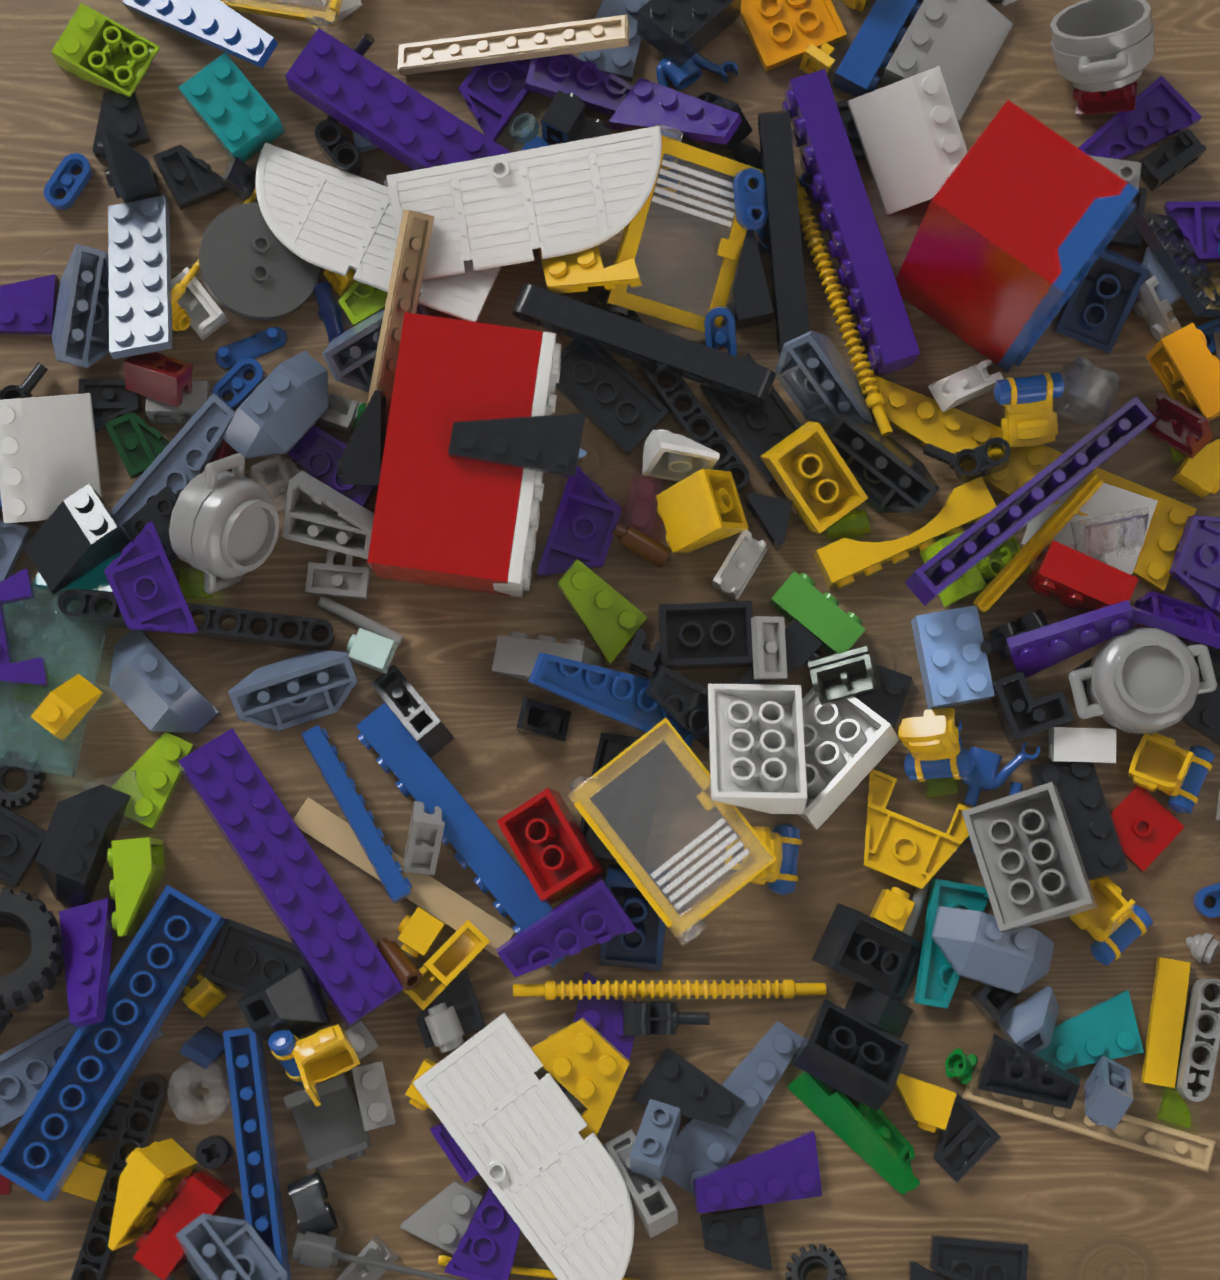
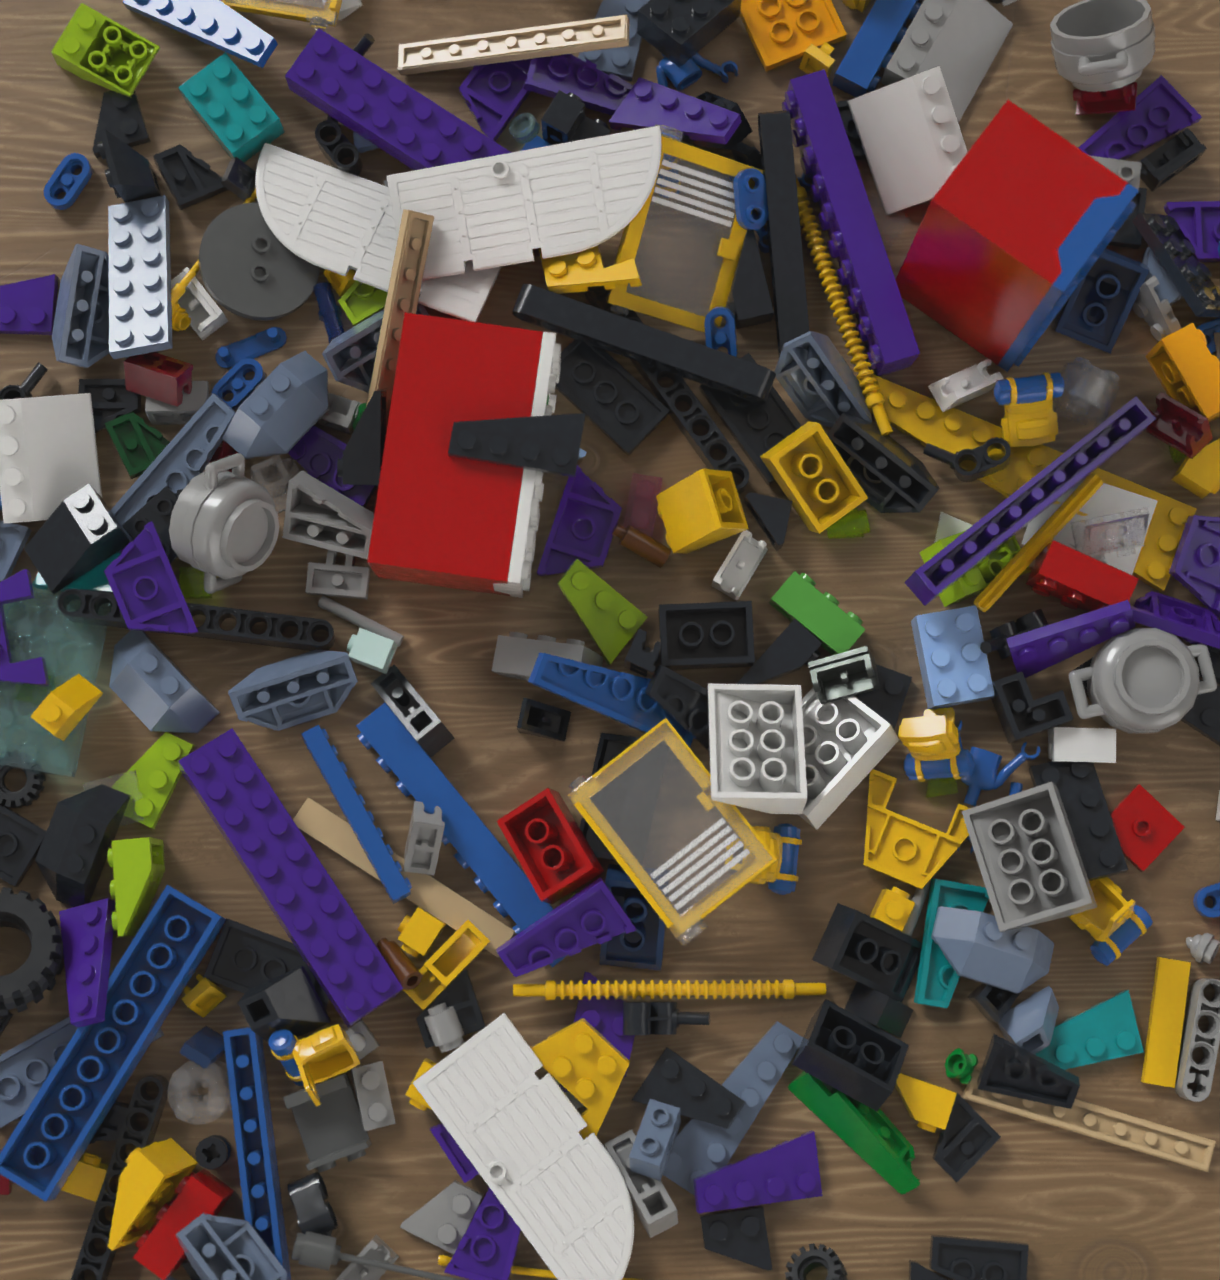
white slope [642,429,720,482] -> none
light grey plate [751,616,787,680] -> none
yellow arch [813,476,997,589] -> none
sand blue brick [1084,1056,1133,1130] -> none
yellow piece [1128,733,1215,814] -> none
clear neon green tile [1157,1087,1191,1128] -> none

